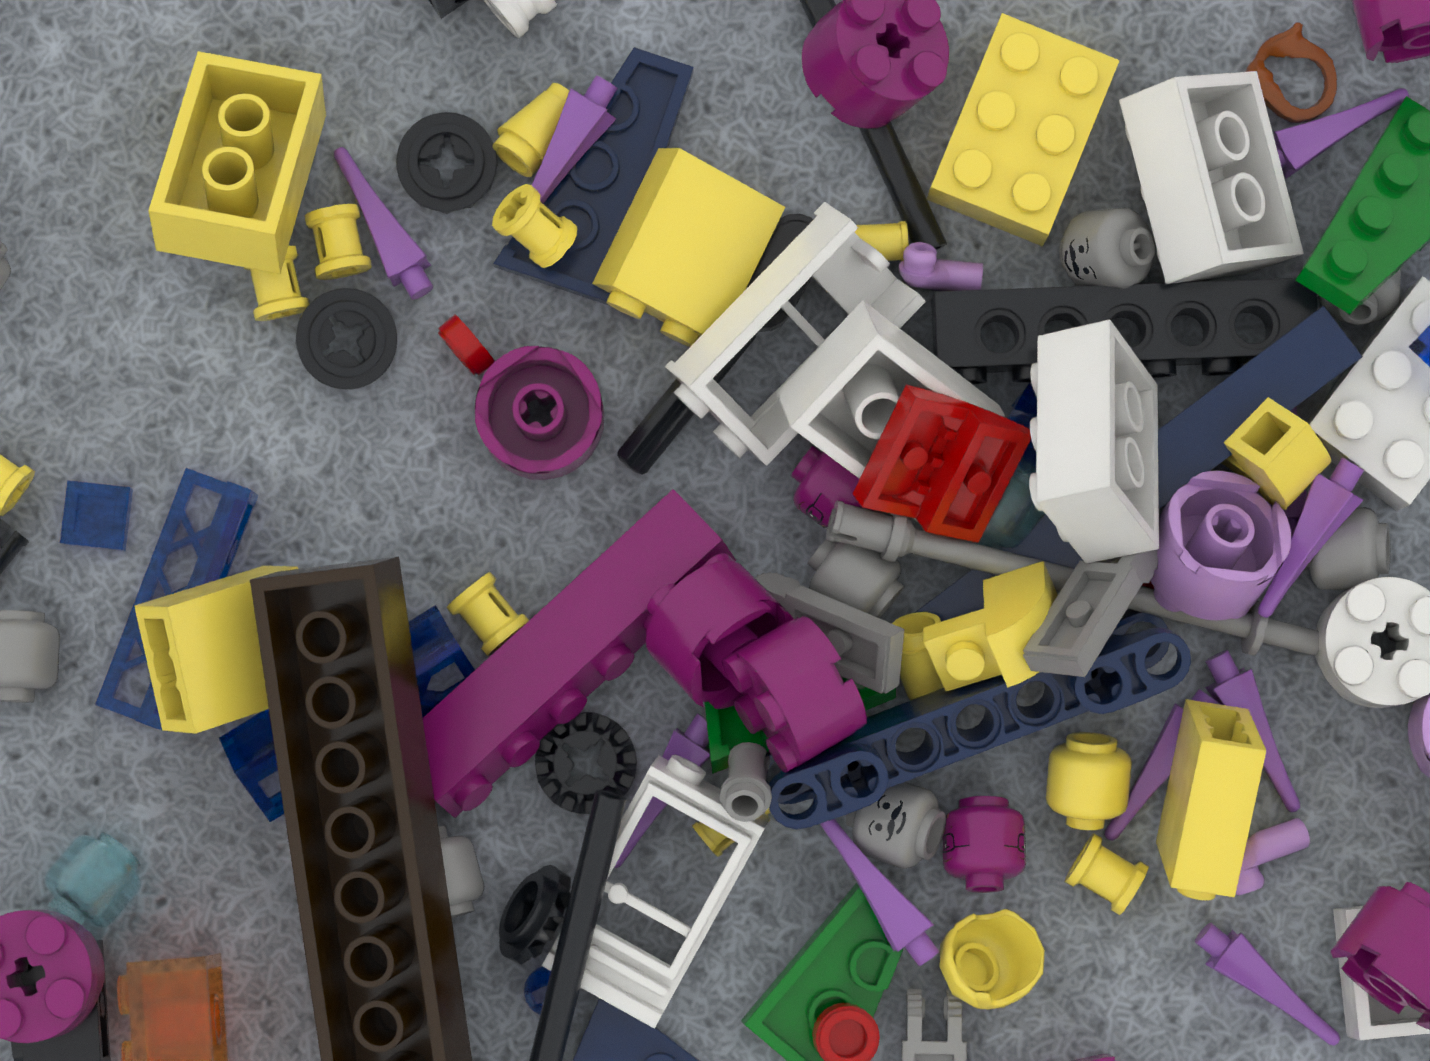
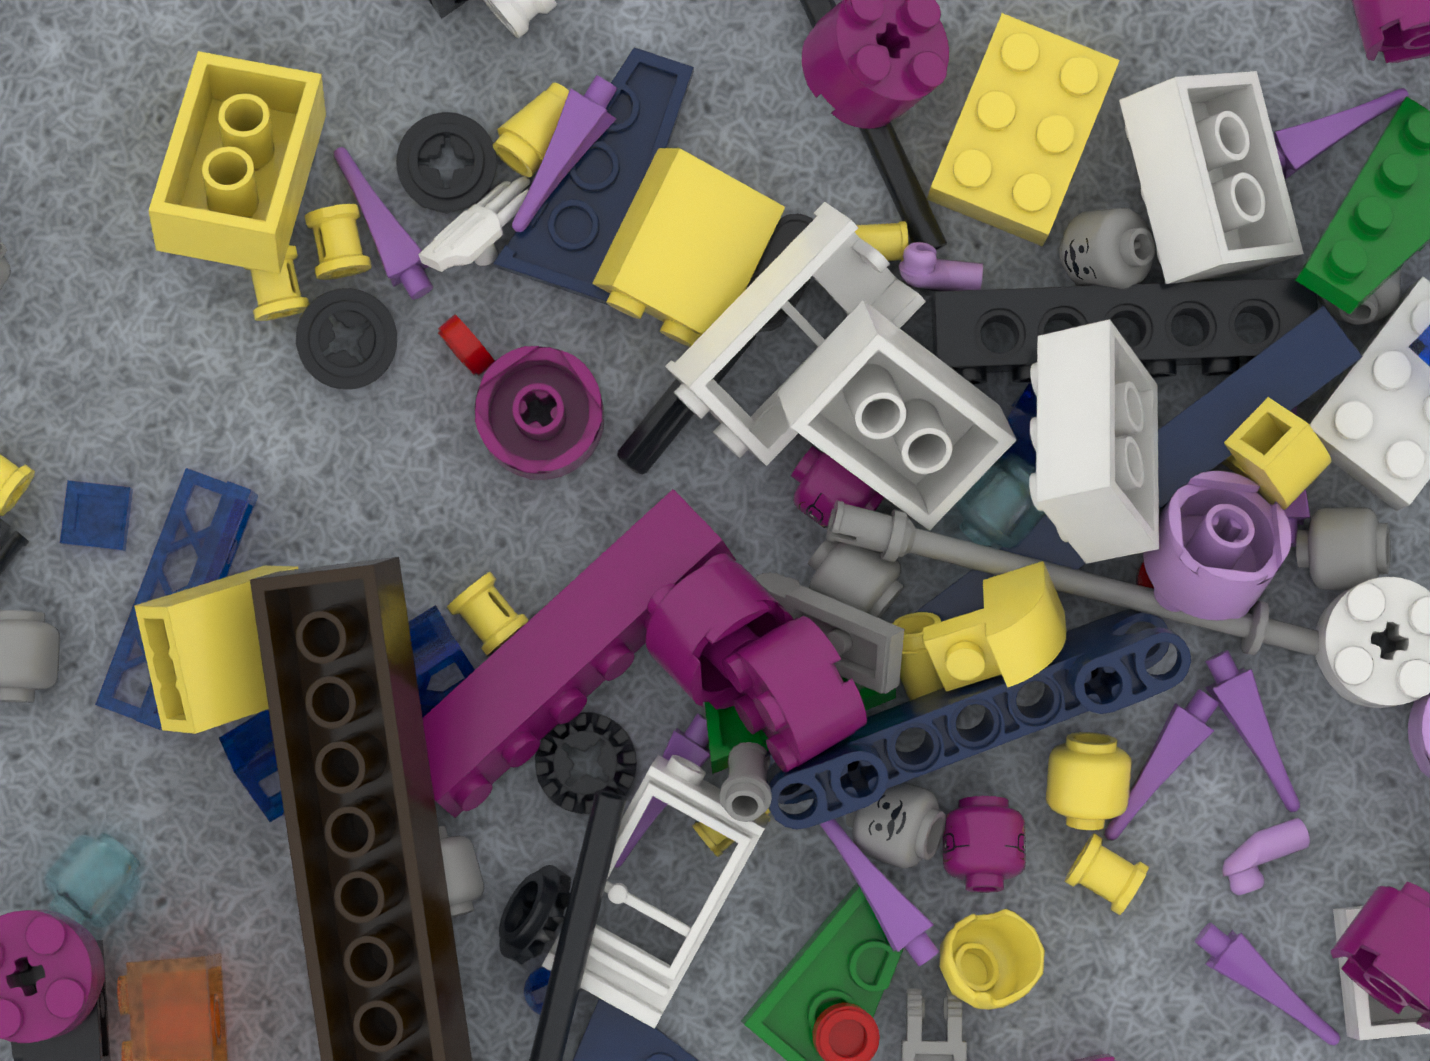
light yellow bush [492,184,577,268] -> none
red slope [853,384,1031,543] -> none
light grey hinge [1023,550,1158,677] -> none
light yellow brick [1156,699,1266,900] -> none
dark orange piece [1245,22,1337,123] -> none
medium lavender piece [1258,458,1364,618] -> none
none -> white piece [418,176,531,272]

